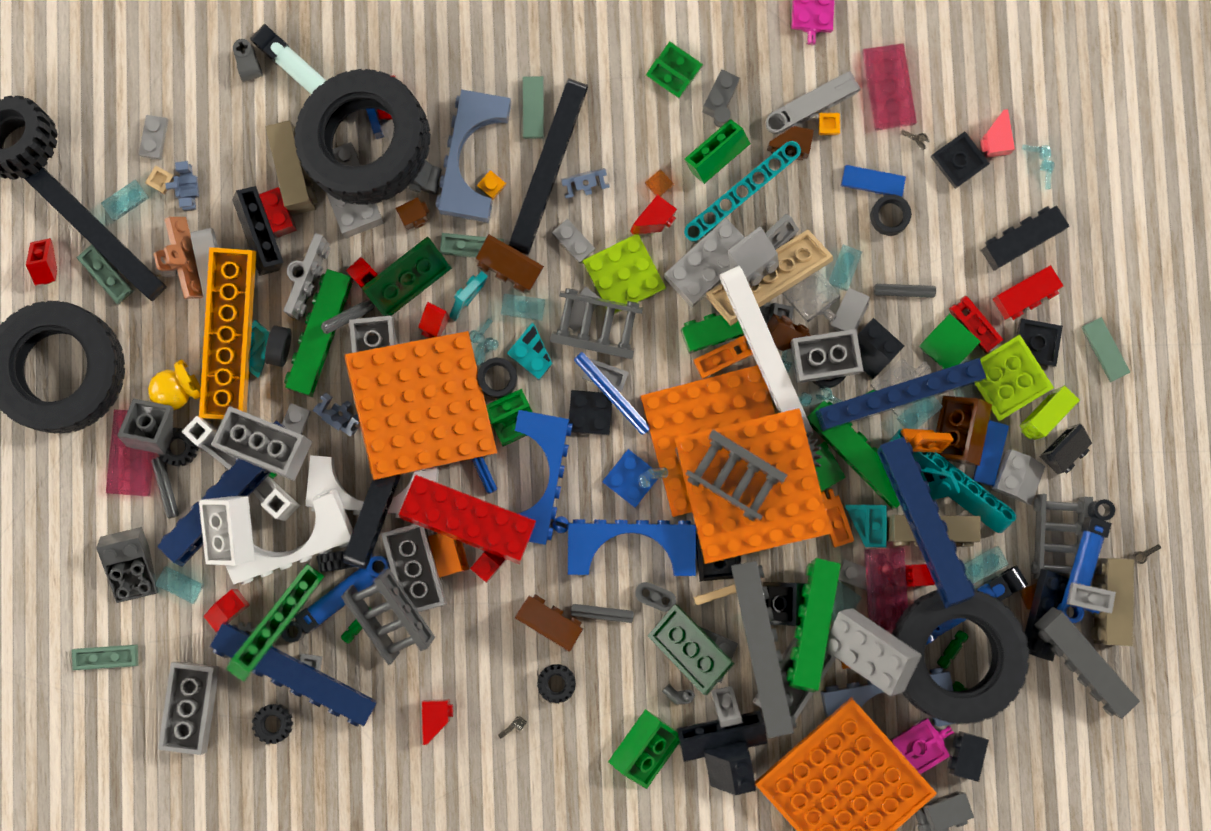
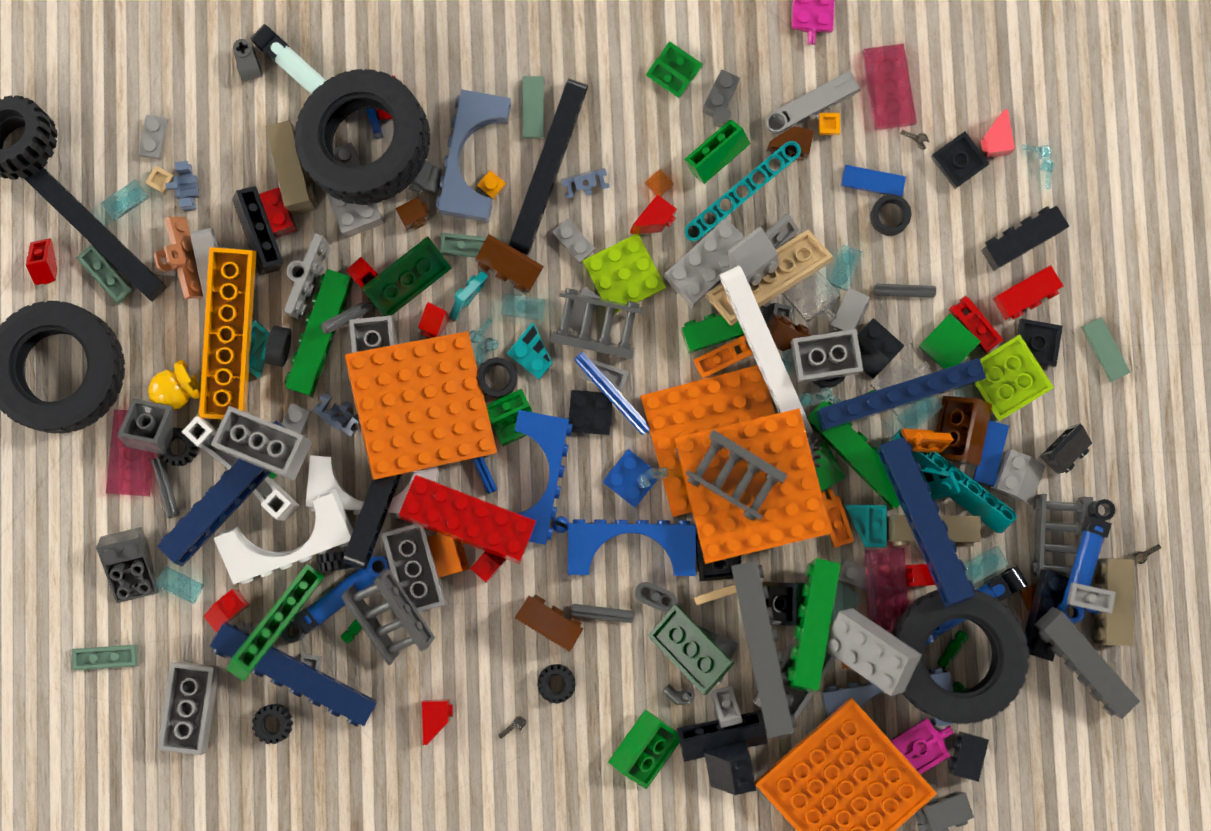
white slope [199,496,255,565] -> none
lime window [1019,385,1080,440] -> none

